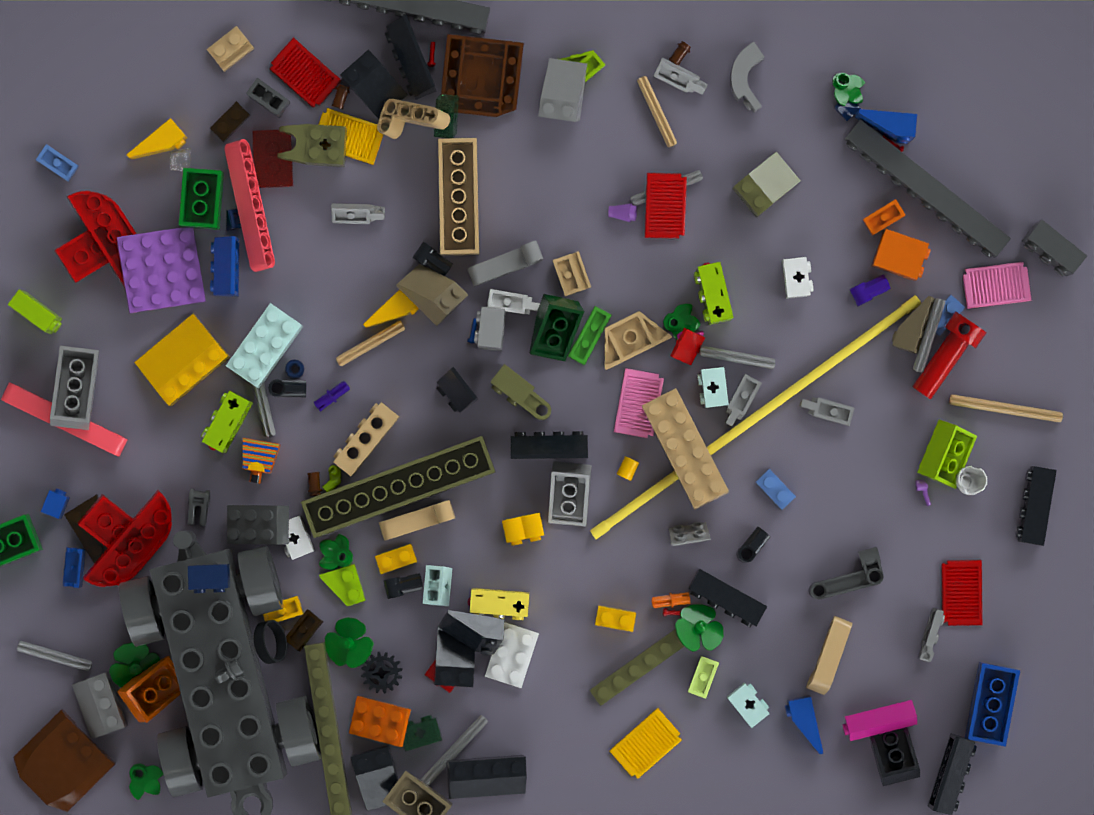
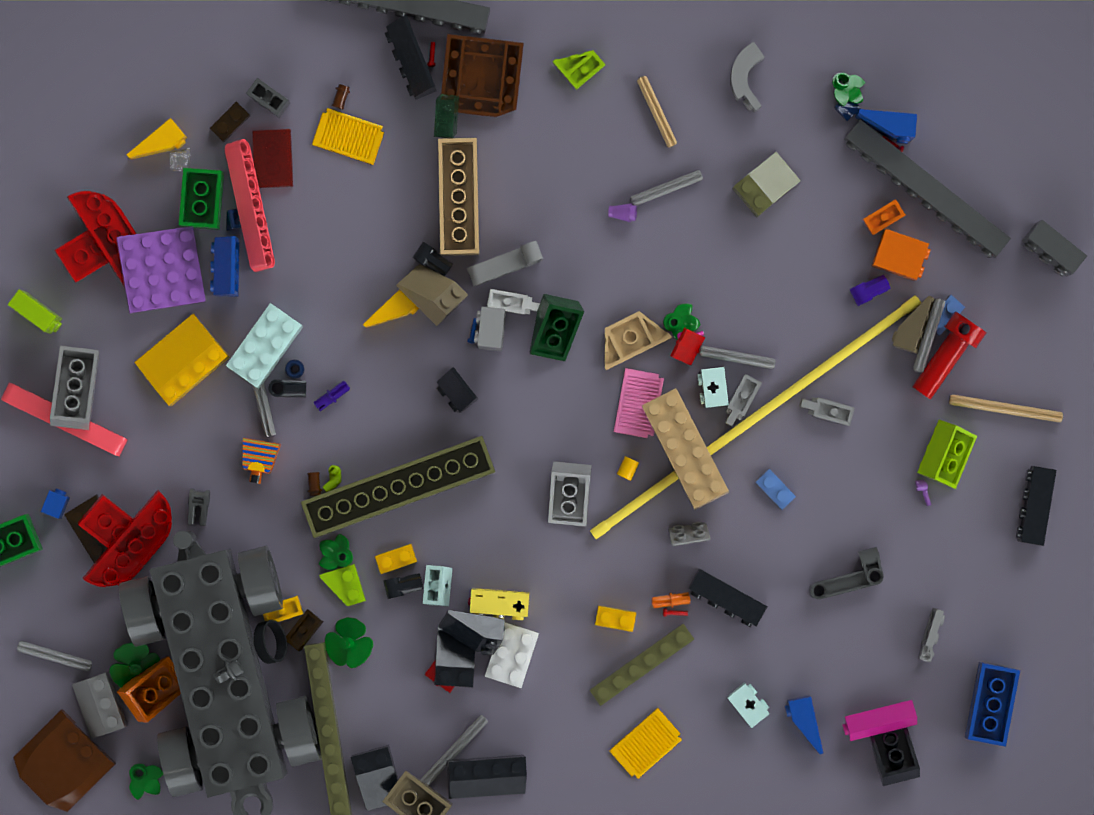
medium blue plate [36,144,79,182] -> none
blue hinge [63,547,86,588] -> none
dark blue brick [188,564,230,593] -> none
lime piece [201,391,253,453] -> none
tan plate [207,26,254,72] -> none
dark grey brick [227,505,289,545] -> none
red window [270,37,342,108] -> none
olive brick [277,124,347,167] -> none
white brick [284,515,315,560] -> none
light grey hinge [331,203,385,224] -> none
tan brick [333,402,400,477] -> none
tan axle [336,321,405,366] -> none
black slope [340,49,408,119] -> none
orange plate [349,696,411,747] -> none
black gear [361,652,403,694] -> none
tan beam [377,99,450,139] -> none
tan beam [379,500,456,541] -> none
clear green brick [403,715,443,752] -> none
olive brick [490,364,551,420] -> none
yellow brick [502,512,545,546] -> none
black slope [511,431,588,459] -> none
light grey slope [538,58,587,122] -> none
tan plate [552,251,591,297] -> none
bright green tile [568,306,612,366] -> none
red window [645,173,687,239] -> none
light grey hinge [653,58,708,95] -> none
reddish brown pin [669,41,691,66] -> none
green piece [675,604,724,652] -> none
yellowish green plate [688,656,719,699] -> none
lime piece [693,262,734,325] -> none
black piece [737,526,771,563] -> none
white brick [782,257,813,299] -> none
tan beam [806,616,852,695] -> none
black slope [928,733,977,815] -> none
red window [942,560,983,626] -> none
white hair [956,466,987,495] -> none
bright pink window [963,262,1032,309] -> none

